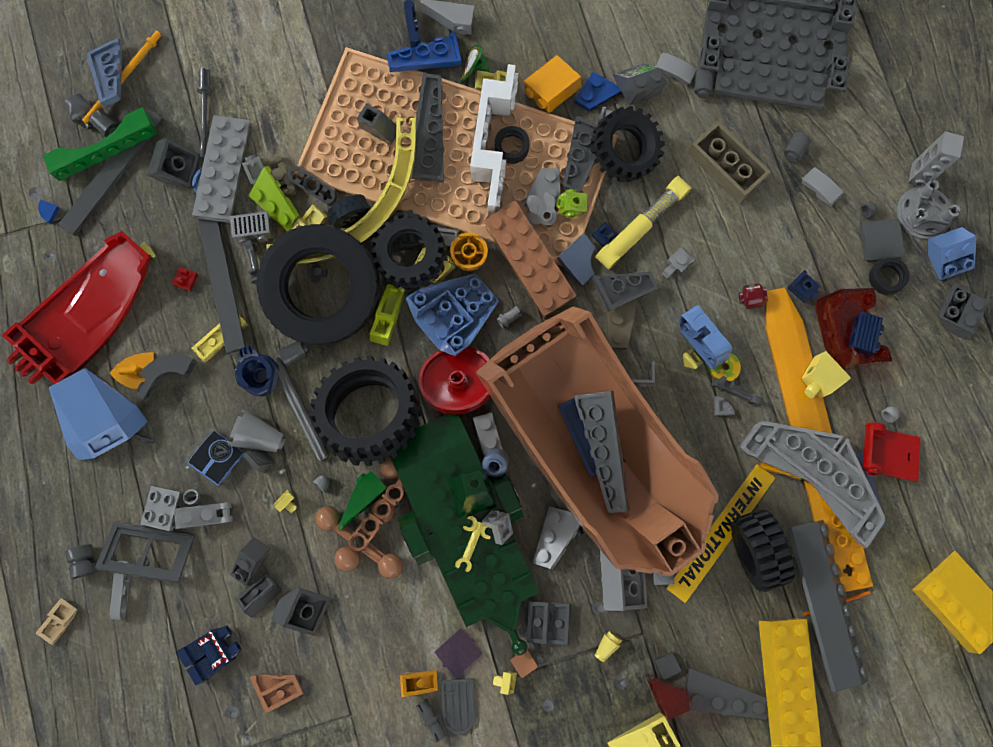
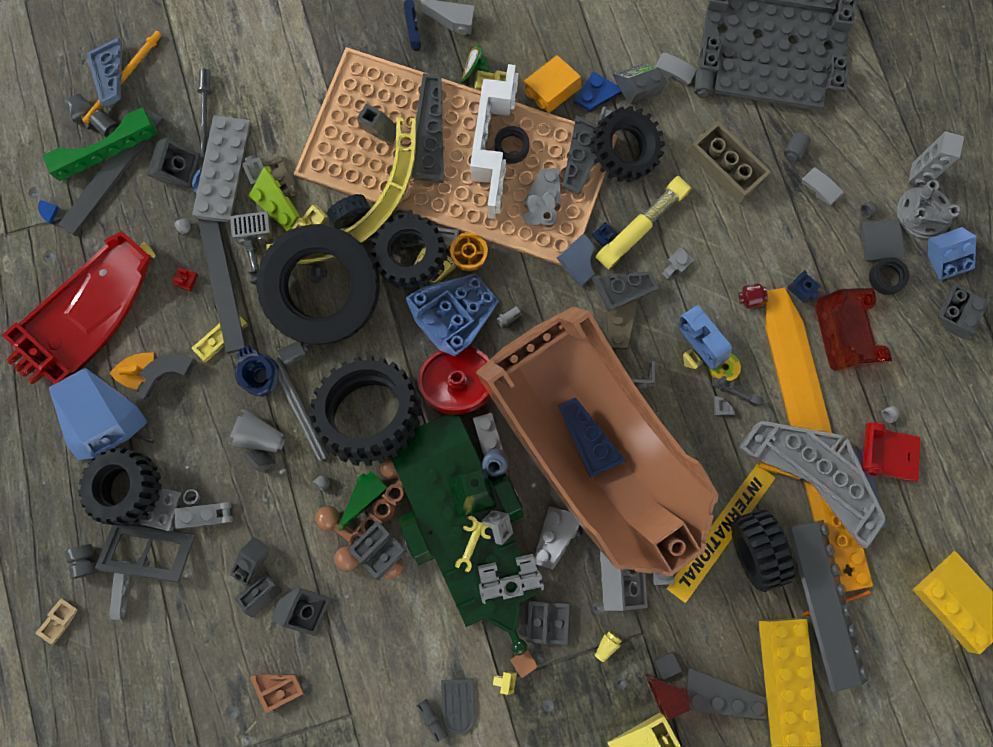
dark blue hips [176,625,242,686] -> none
black slope [188,430,244,487] -> none
light yellow tile [274,489,297,514] -> none
dark grey beam [288,166,338,204] -> none
neon yellow slope [370,284,405,346] -> none
blue wing [387,32,461,72] -> none
light orange slope [400,670,438,697] -> none
clear purple piece [434,628,482,678] -> none
nougat brick [483,201,577,319] -> none
lime brick [557,189,587,218] -> none
dark grey wing [574,391,630,513] -> none
light yellow torso [802,351,851,398] -> none
dark blue brick [847,312,884,357] -> none
none -> black tyre [78,448,162,526]
none -> light grey hinge [174,218,191,234]
none -> dark grey slope [348,521,407,581]
none -> light grey piece [478,554,544,604]

